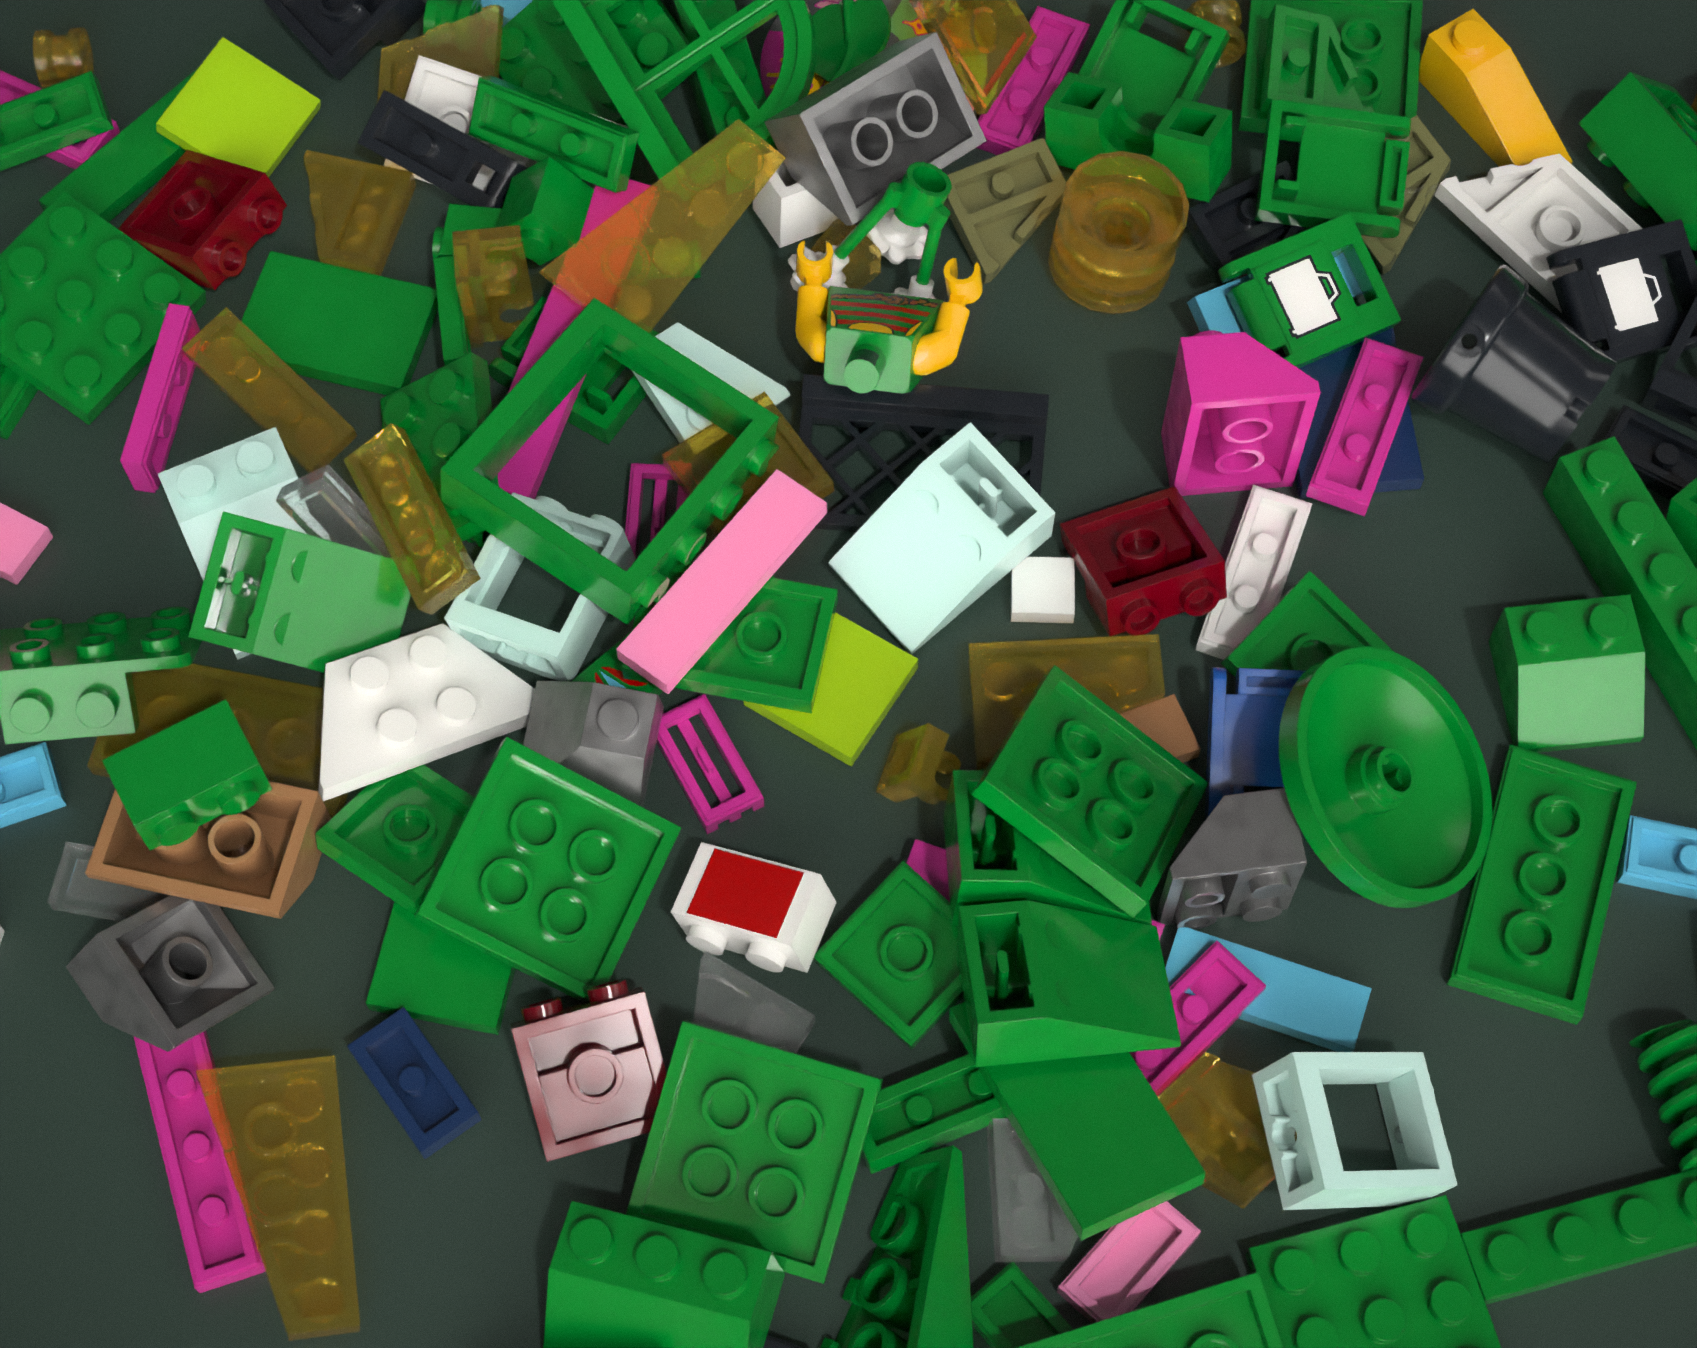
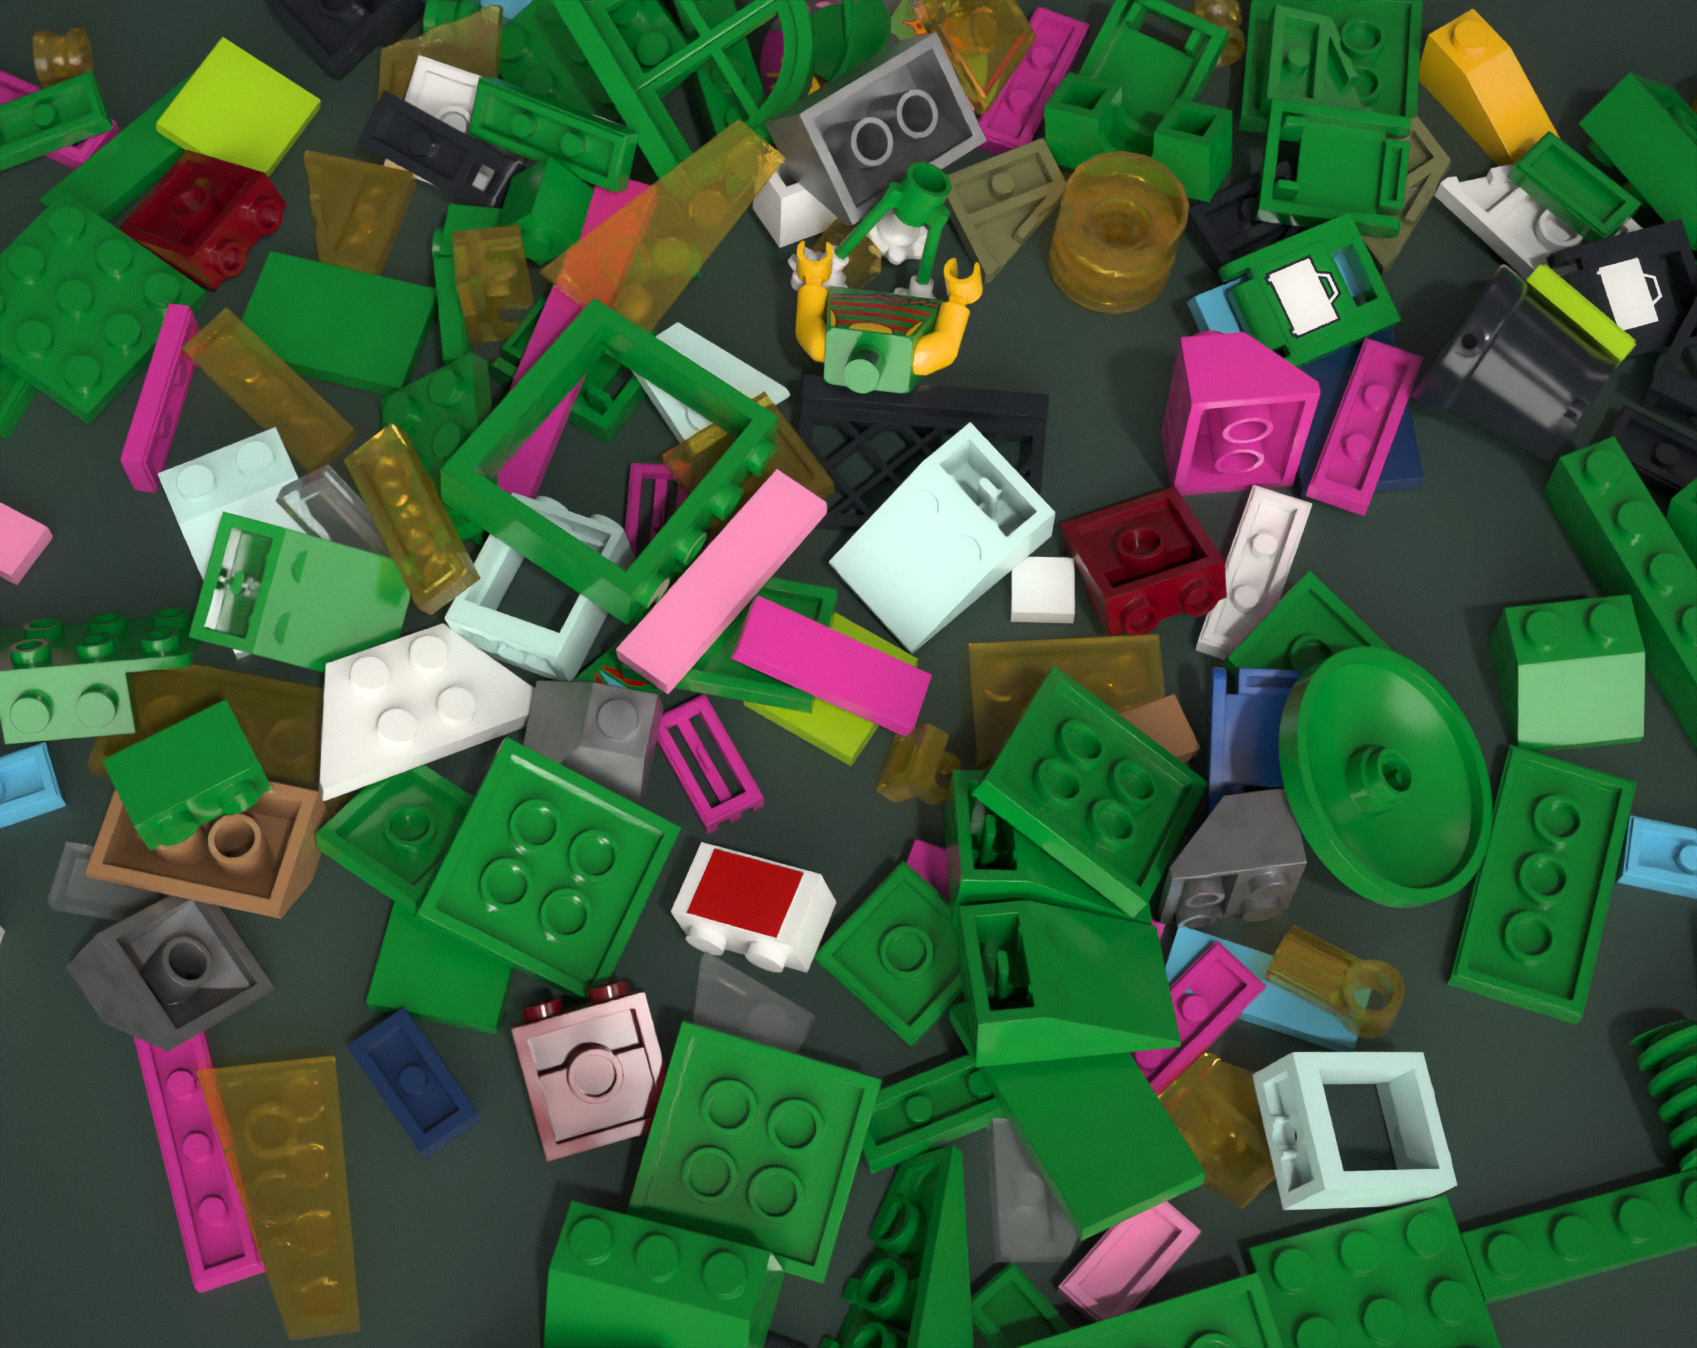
none -> dark pink tile [731,596,932,737]
none -> clear yellow piece [1265,925,1405,1039]
none -> green tile [1507,131,1642,243]
none -> lime tile [1526,264,1636,369]

